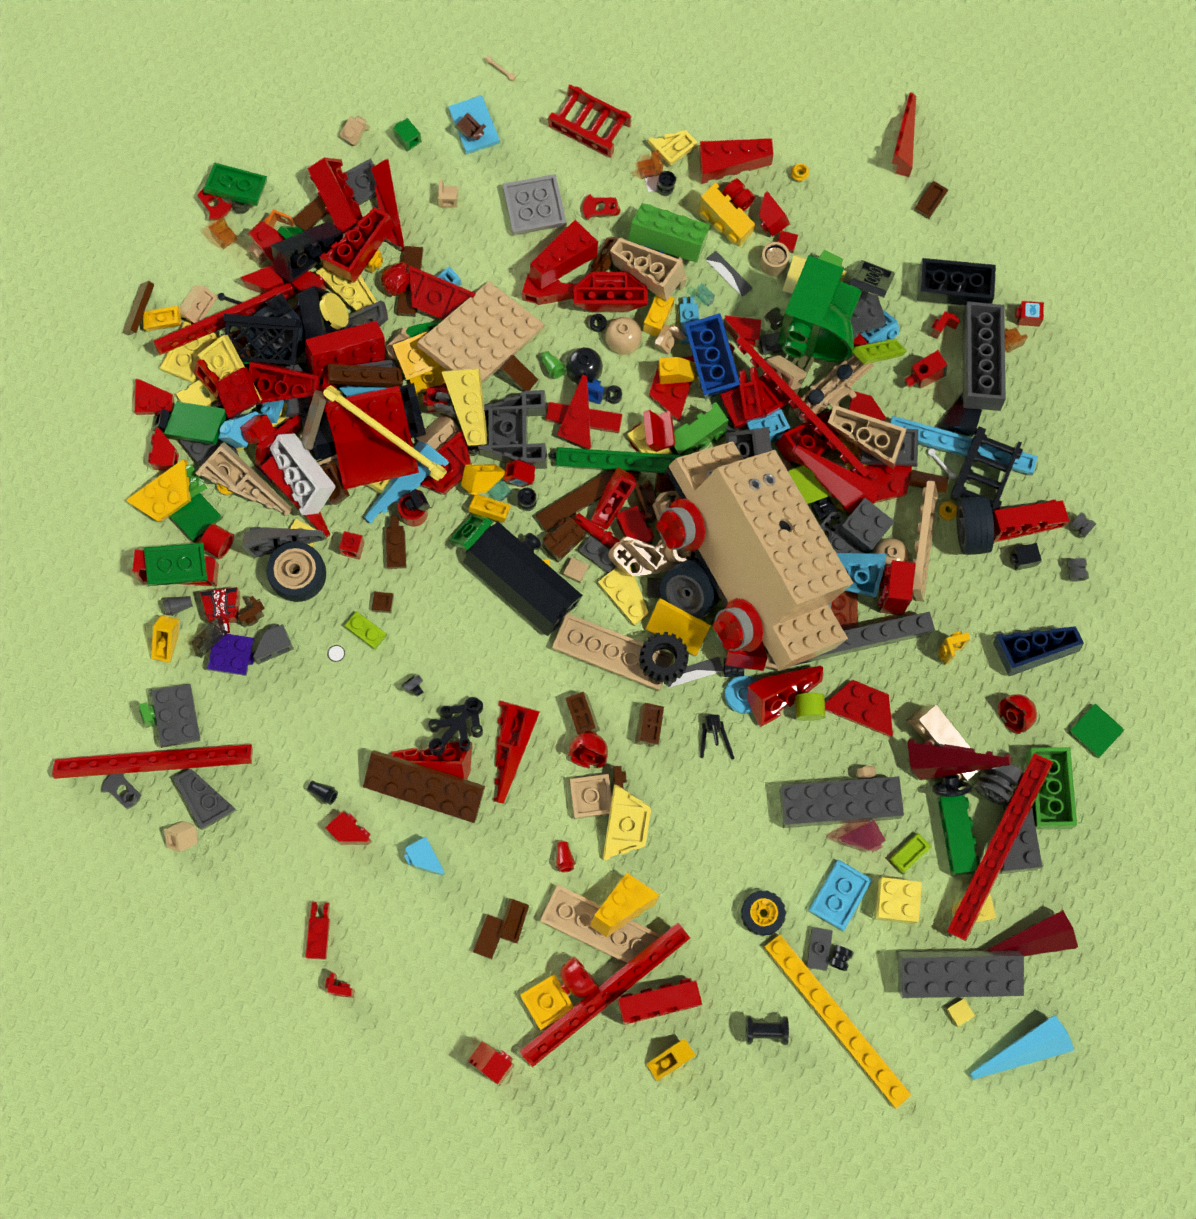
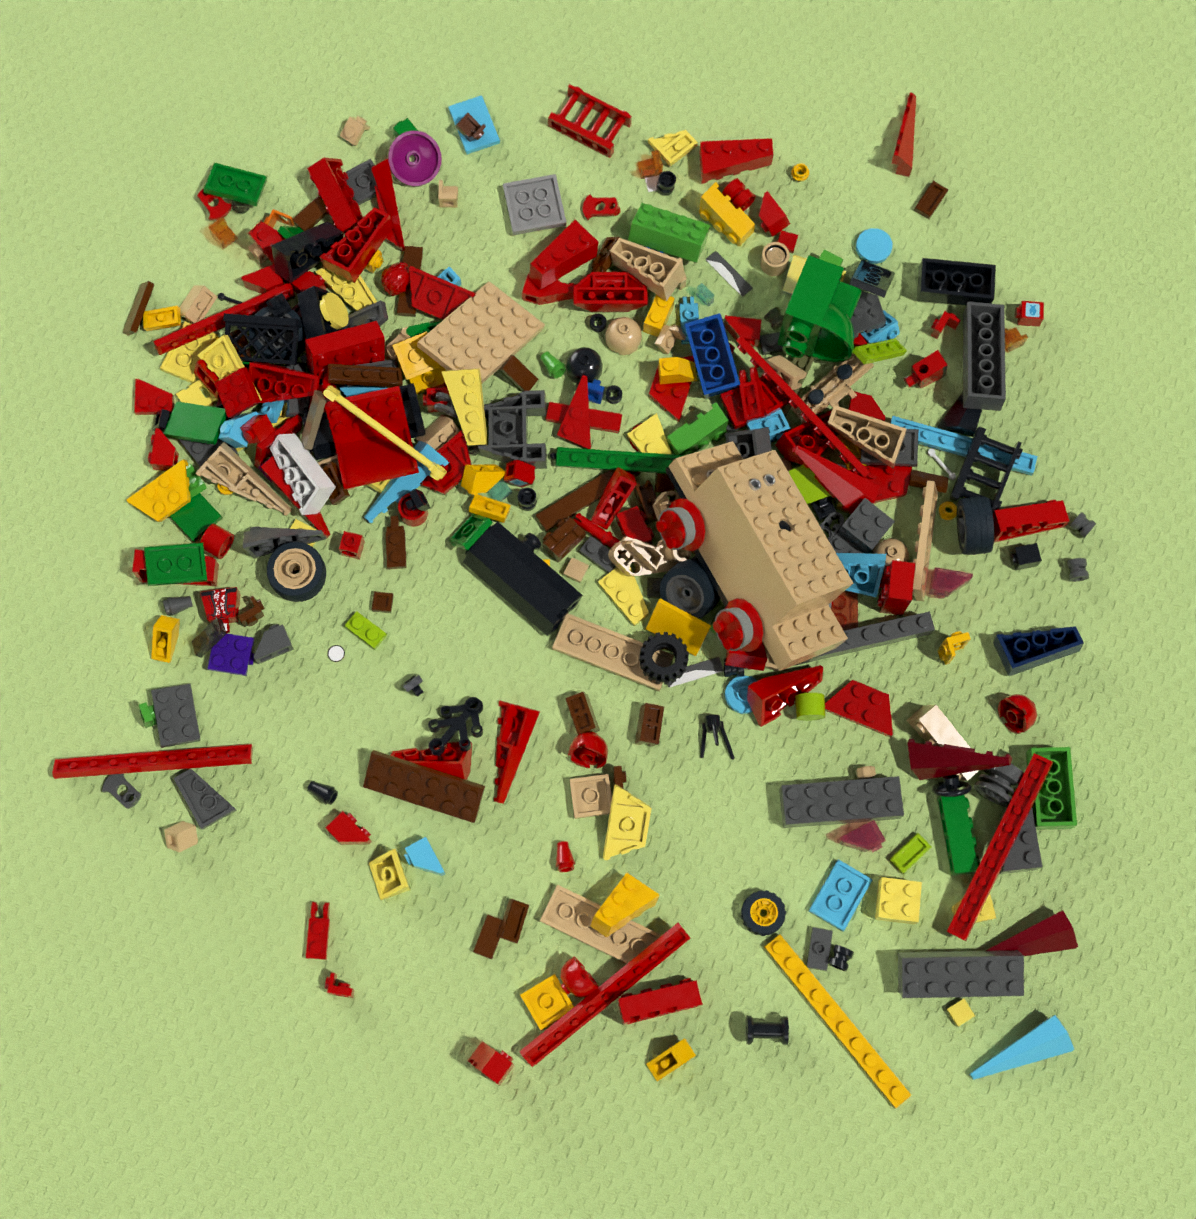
tan hinge [485,56,515,81] -> none
red panel [643,410,675,452] -> none
green tile [1069,703,1125,758] -> none
none -> light yellow slope [369,849,410,900]
none -> magenta dish [388,131,442,186]
none -> medium azure tile [856,228,892,264]
none -> clear pink slope [929,567,973,599]

